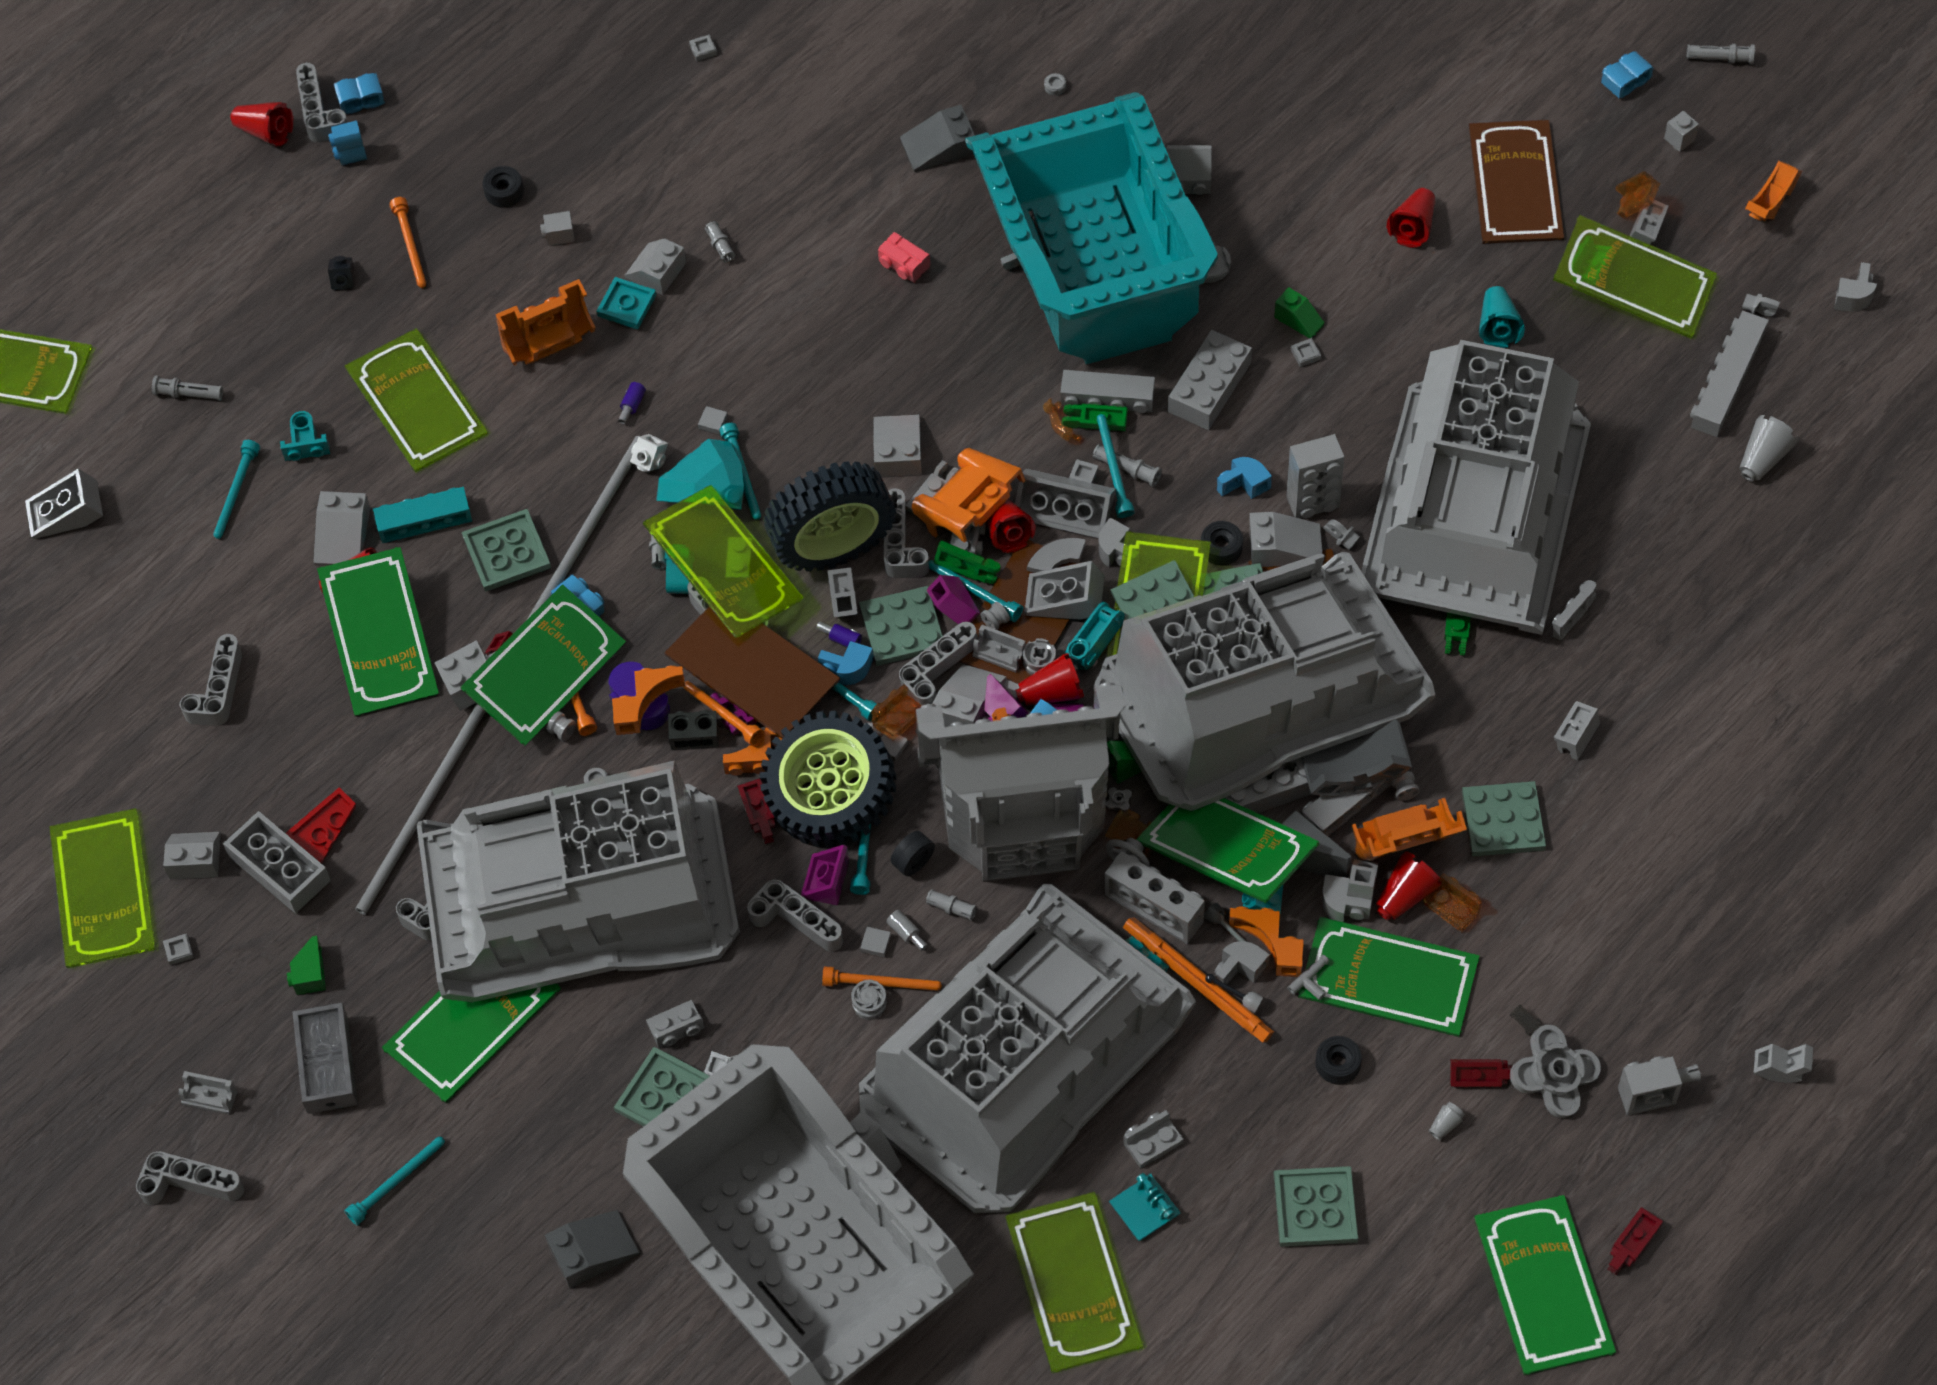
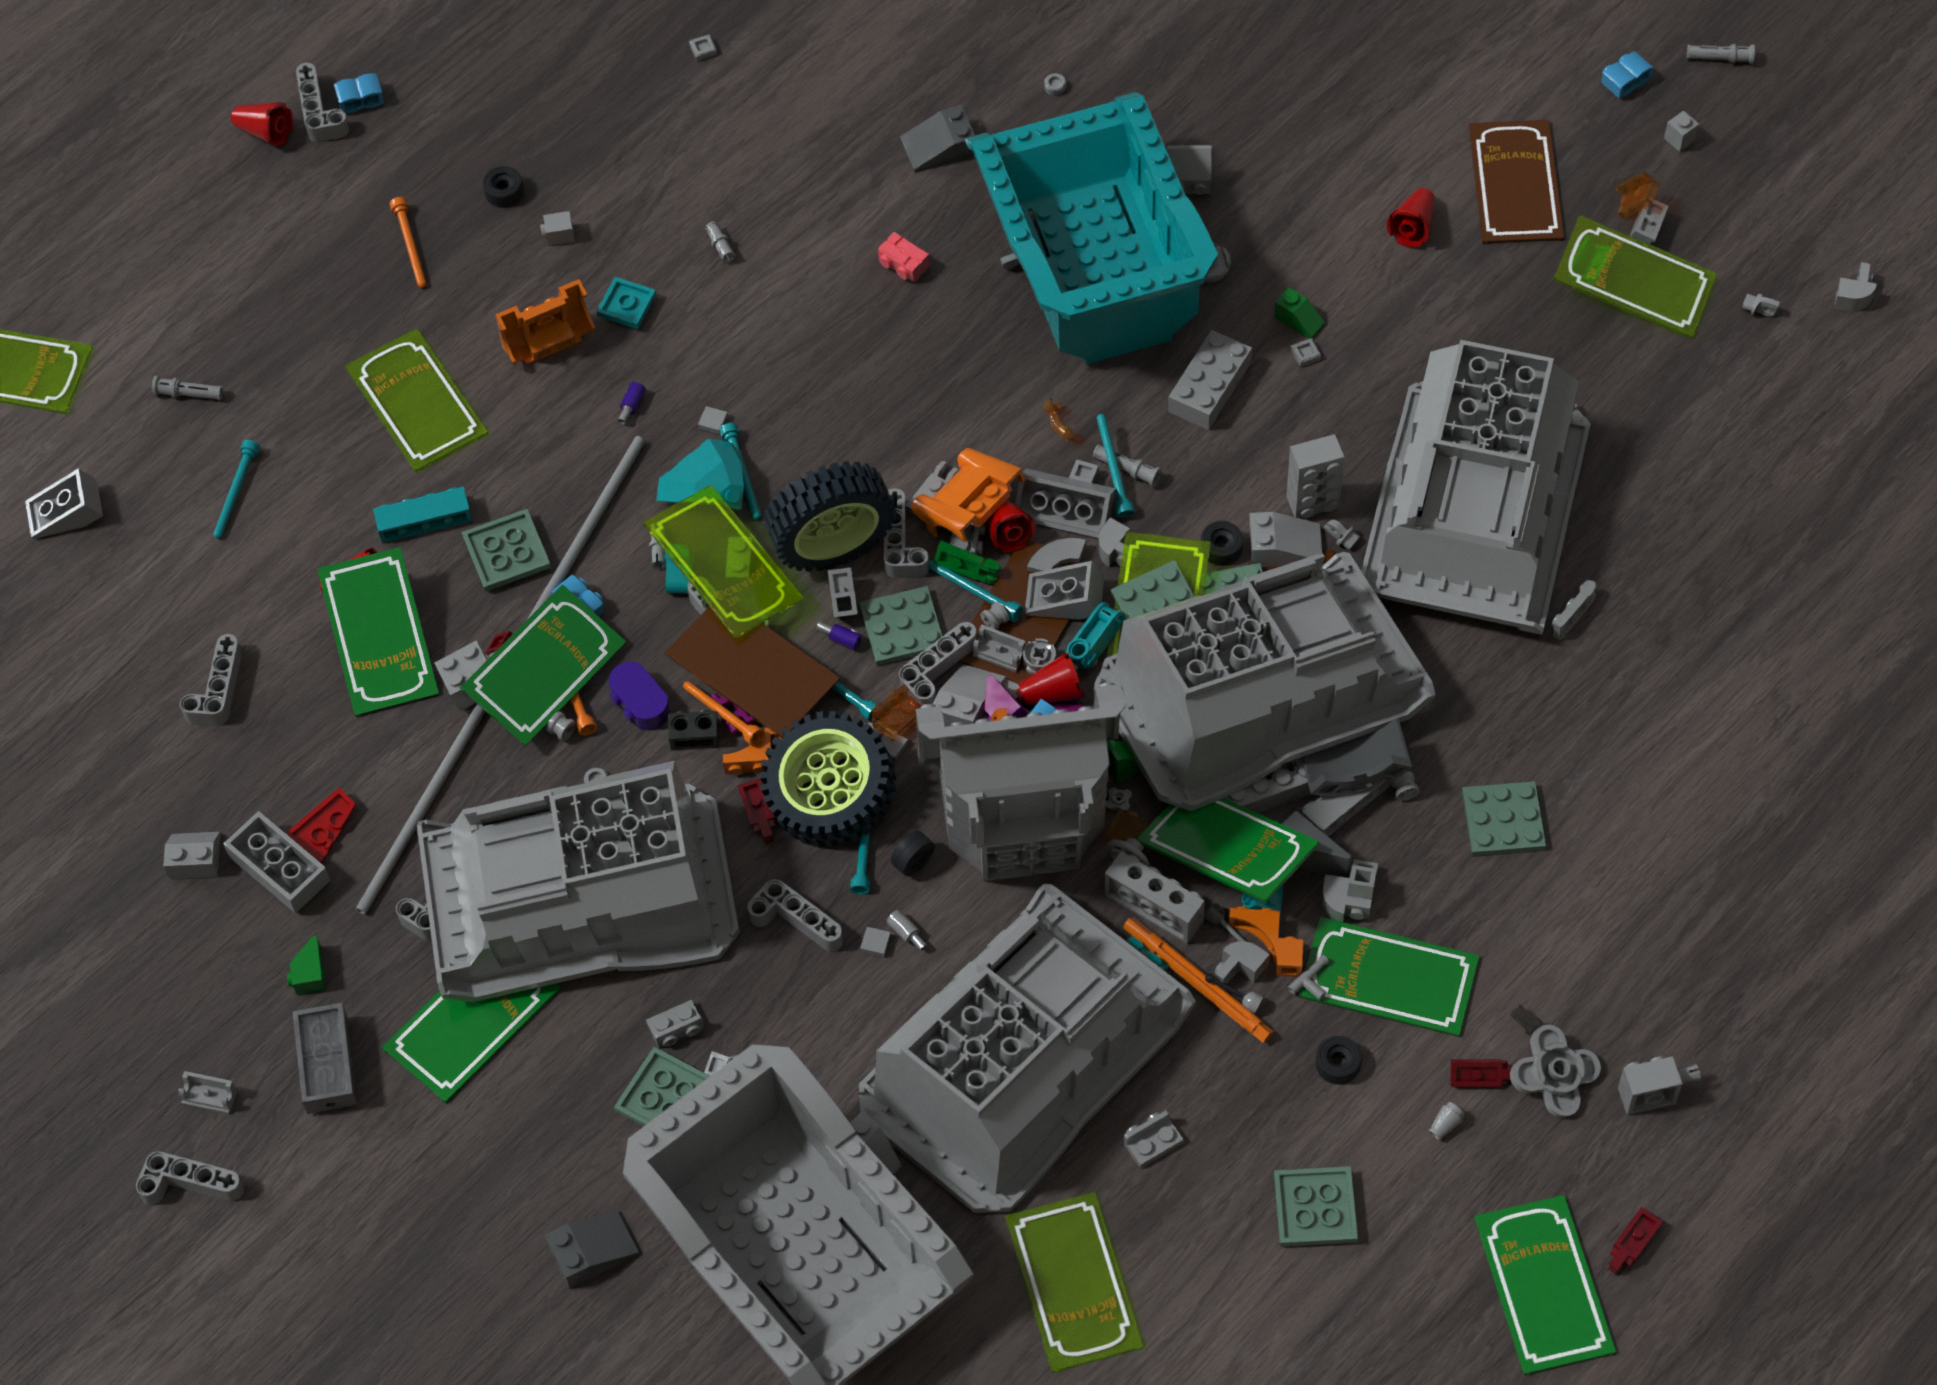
clear neon green piece [49,808,155,968] -> none
light grey tile [163,933,194,965] -> none
teal pin [280,411,331,461] -> none
light grey slope [313,491,371,566] -> none
dark azure brick [328,121,367,165] -> none
black bracket [328,256,354,290] -> none
teal piece [344,1137,445,1226] -> none
orange arch [612,665,685,735] -> none
light grey slope [625,239,686,295] -> none
white brick [630,434,668,472] -> none
magenta slope [801,845,849,906] -> none
dark azure brick [818,641,874,685] -> none
orange piece [822,966,942,991] -> none
light grey wheel [851,980,887,1020] -> none
light grey slope [874,415,922,477] -> none
magenta slope [926,575,980,624] -> none
light grey pin [926,889,977,921] -> none
light grey brick [1060,370,1155,413] -> none
green hinge [1062,404,1128,431] -> none
teal hinge [1109,1173,1181,1241] -> none
dark azure brick [1217,457,1272,499] -> none
orange piece [1351,798,1467,862] -> none
red cone [1376,851,1443,921] -> none
clear orange bracket [1423,873,1482,932] -> none
green hinge [1444,612,1471,656] -> none
teal cone [1479,286,1525,348] -> none
light grey hinge [1554,701,1600,760] -> none
light grey brick [1690,311,1768,437] -> none
light grey cone [1739,415,1799,482] -> none
orange arch [1745,161,1803,221] -> none
light grey brick [1754,1044,1813,1083] -> none

